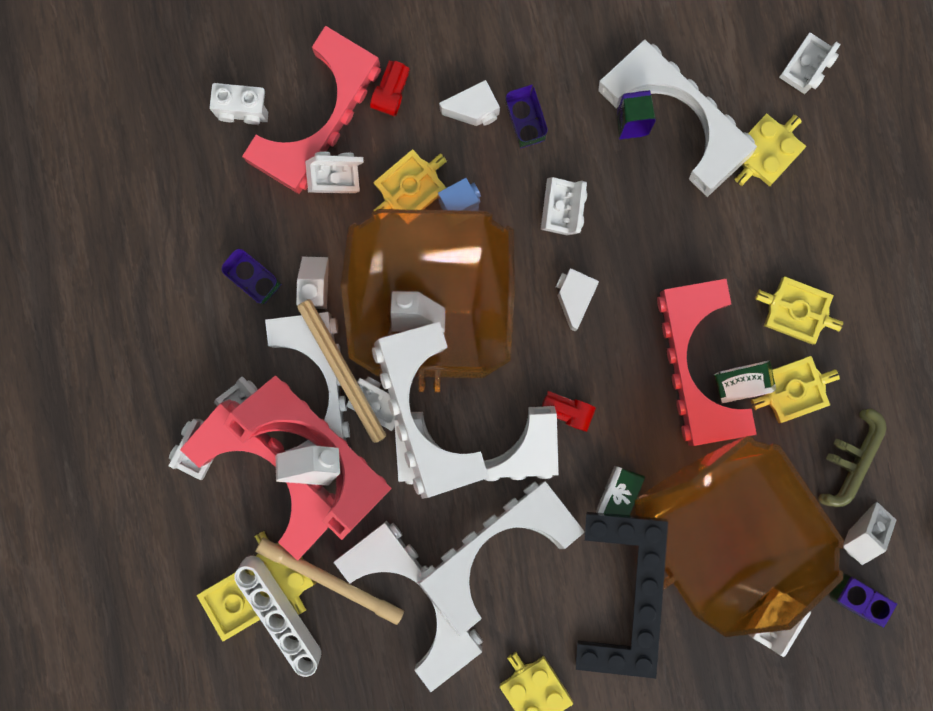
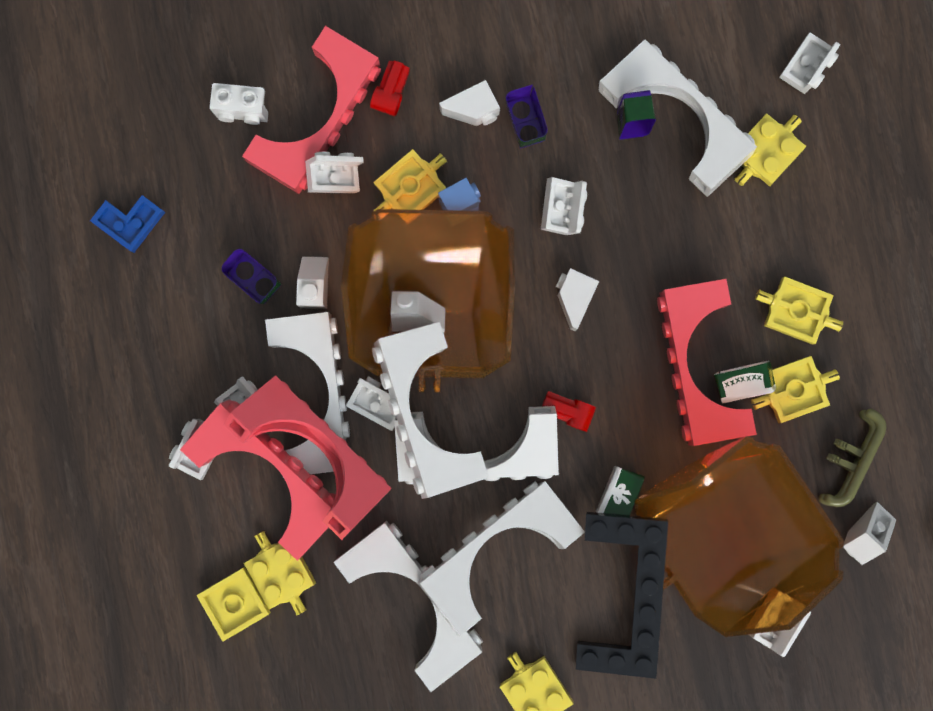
white beam [235,556,321,677] -> none
tan piece [255,537,404,625] -> none
white slope [275,445,340,486] -> none
tan axle [298,299,386,443] -> none
dark purple piece [829,573,897,628] -> none
none -> blue plate [90,195,165,253]

